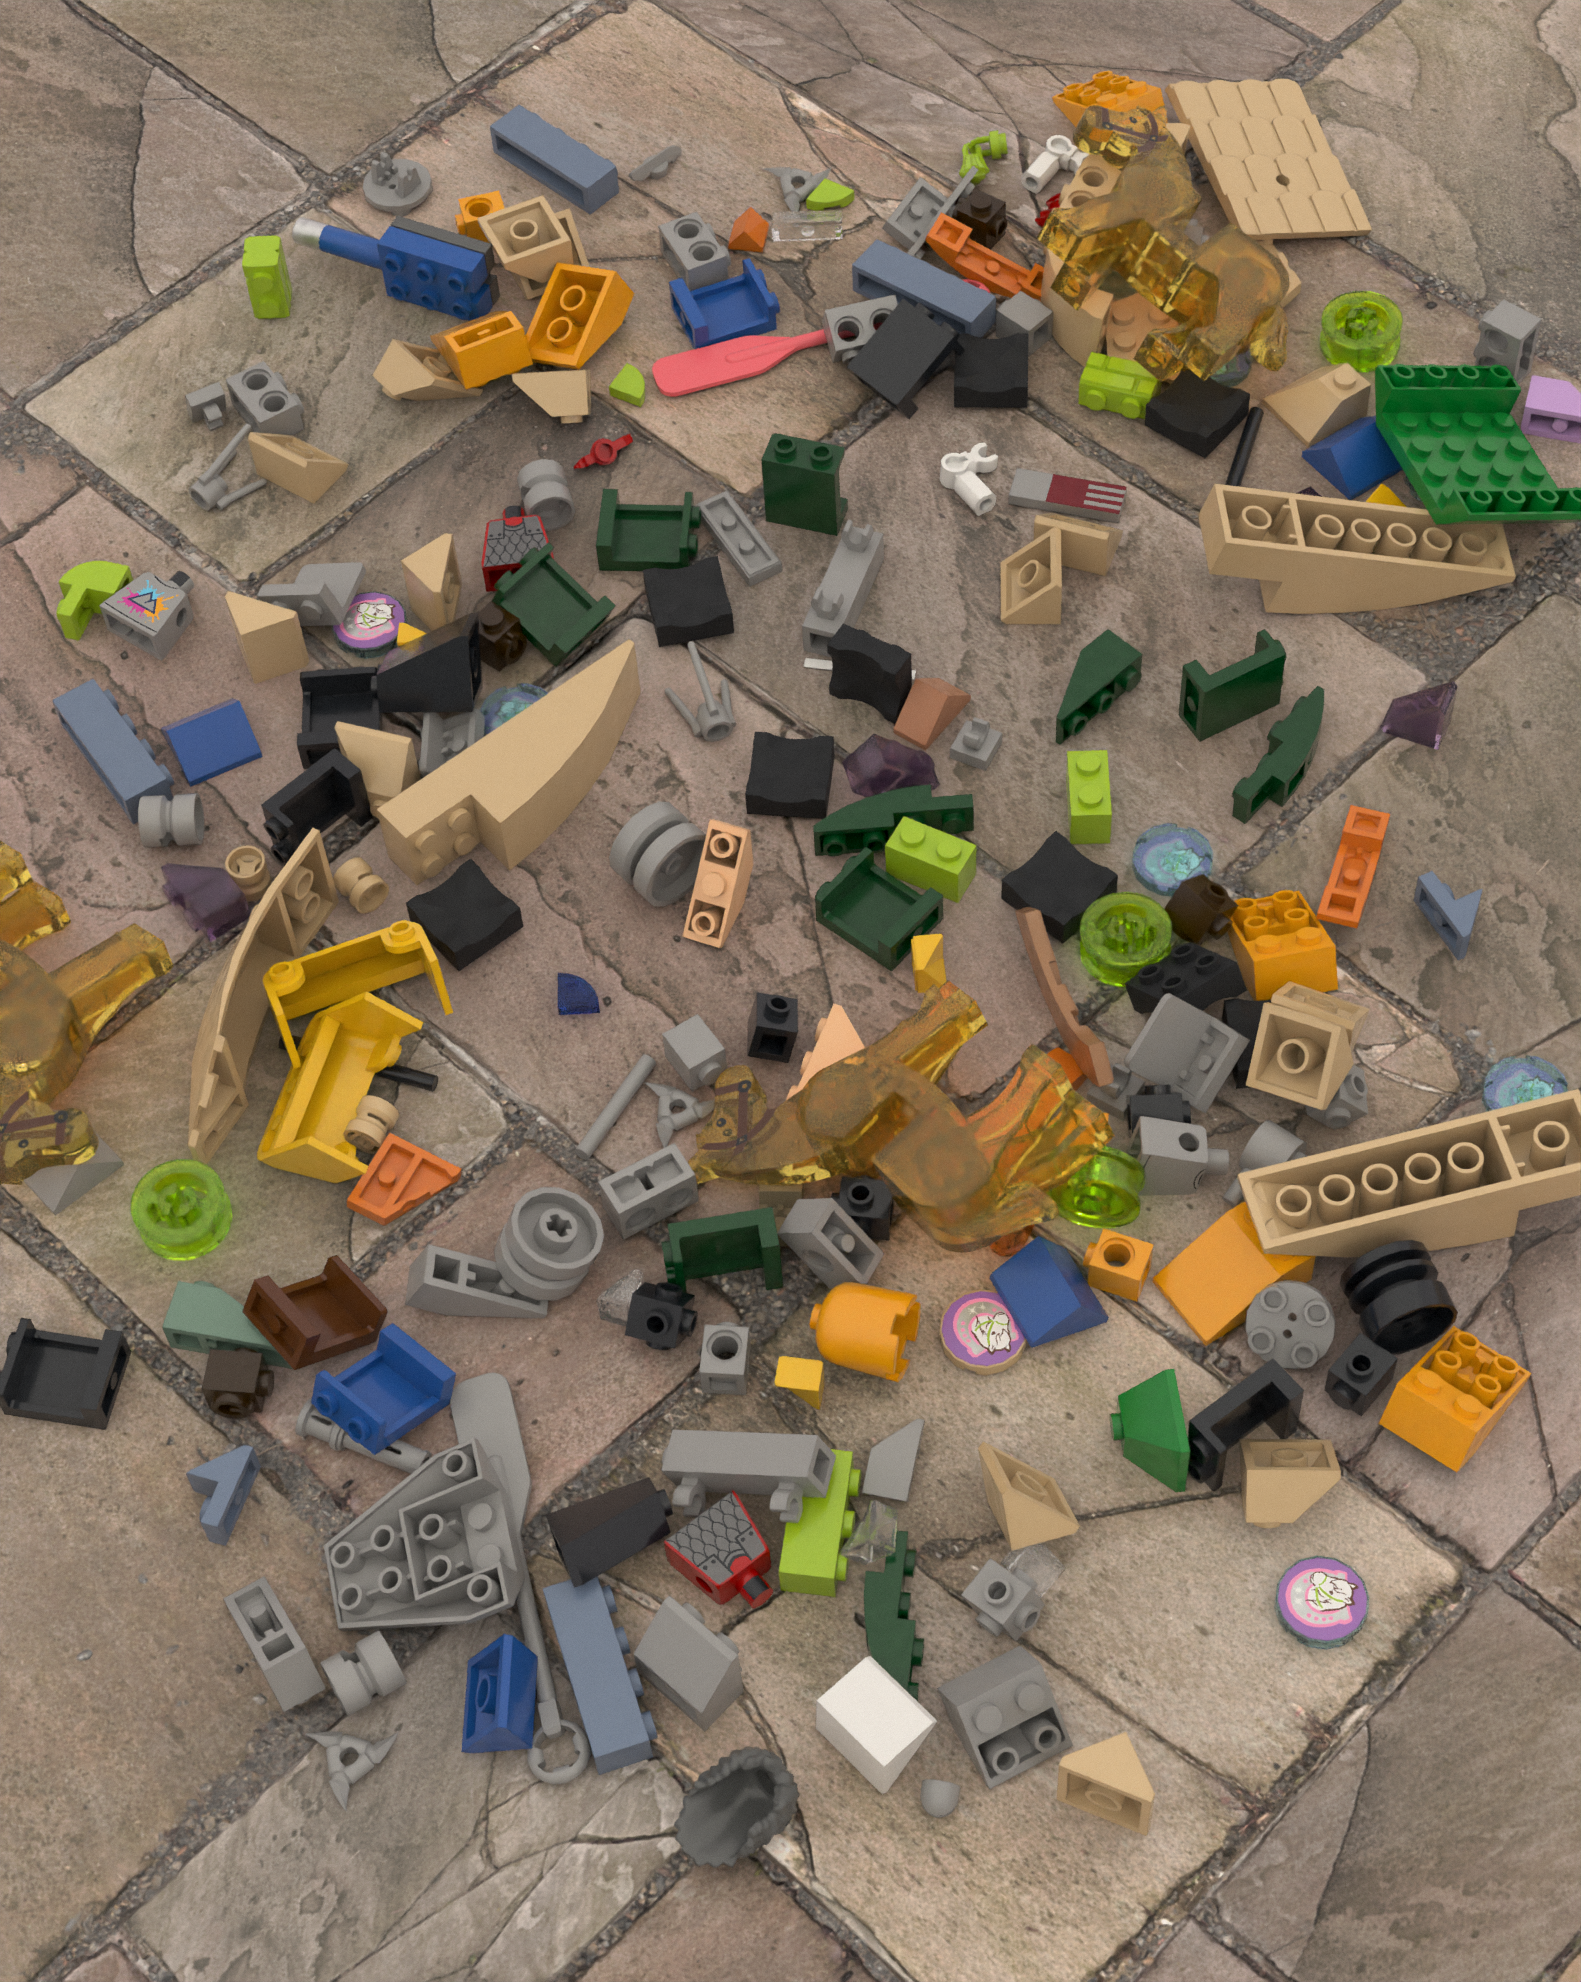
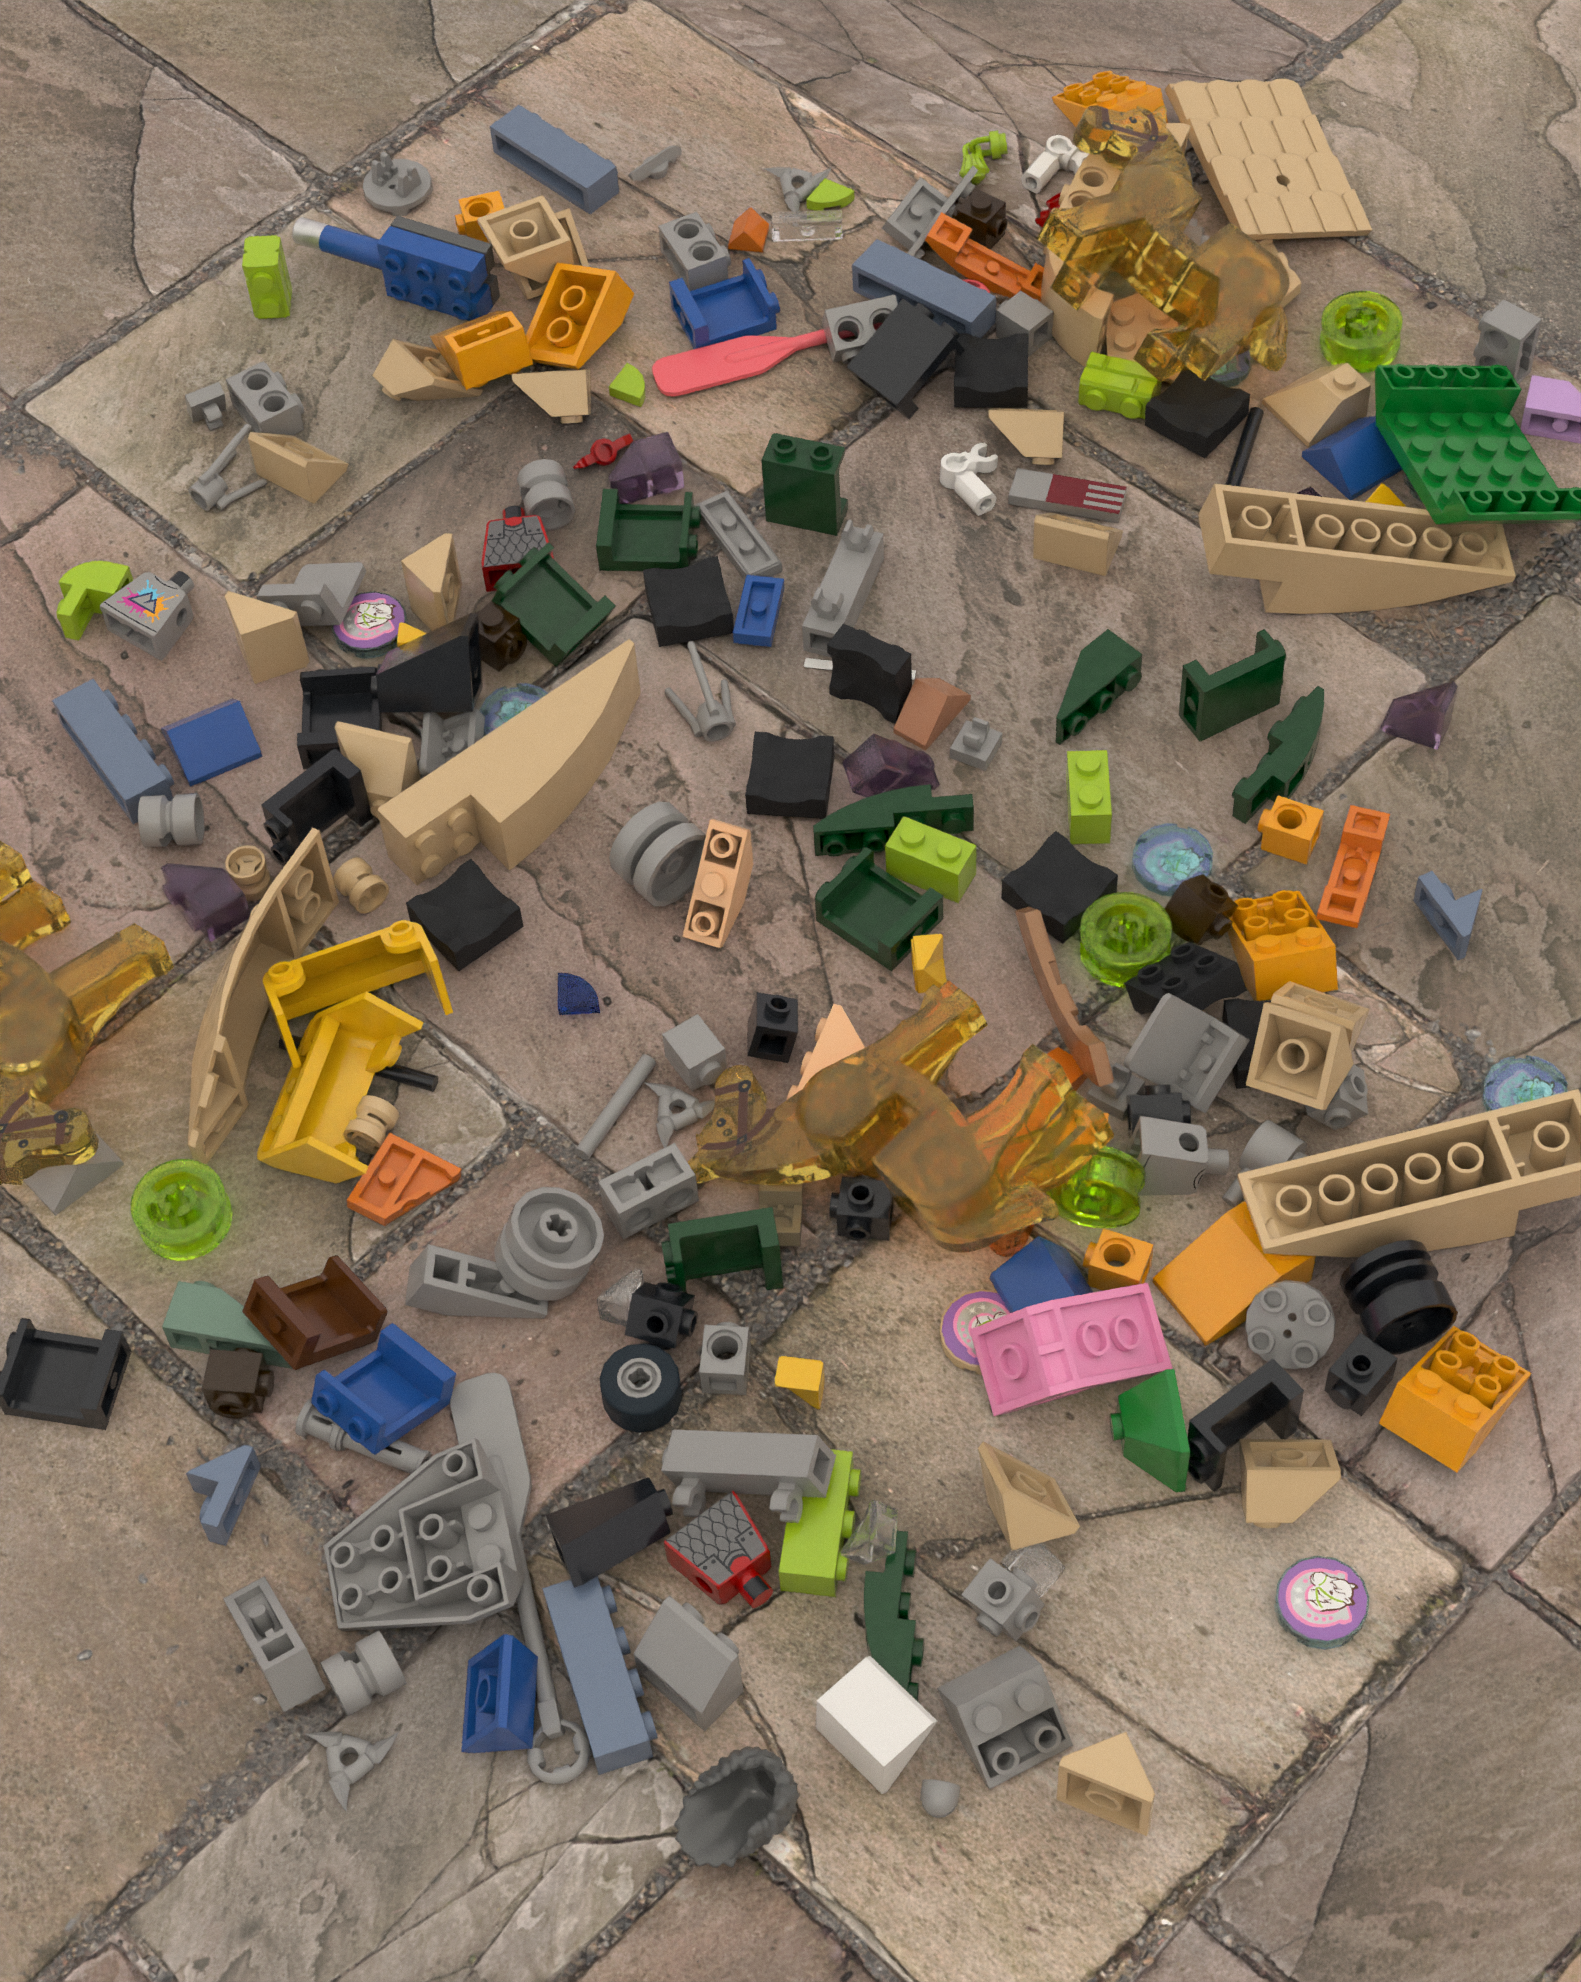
light grey brick [777,1198,884,1289] -> none
light orange cylinder [810,1282,921,1382] -> none
light grey slope [862,1419,925,1502] -> none
tan slope [1001,526,1062,624] -> none
none -> black wheel [599,1343,682,1433]
none -> clear purple slope [608,431,684,504]
none -> blue plate [733,575,785,647]
none -> bright pink bracket [970,1283,1173,1416]
none -> tan slope [989,408,1065,465]
none -> light orange brick [1257,795,1324,865]

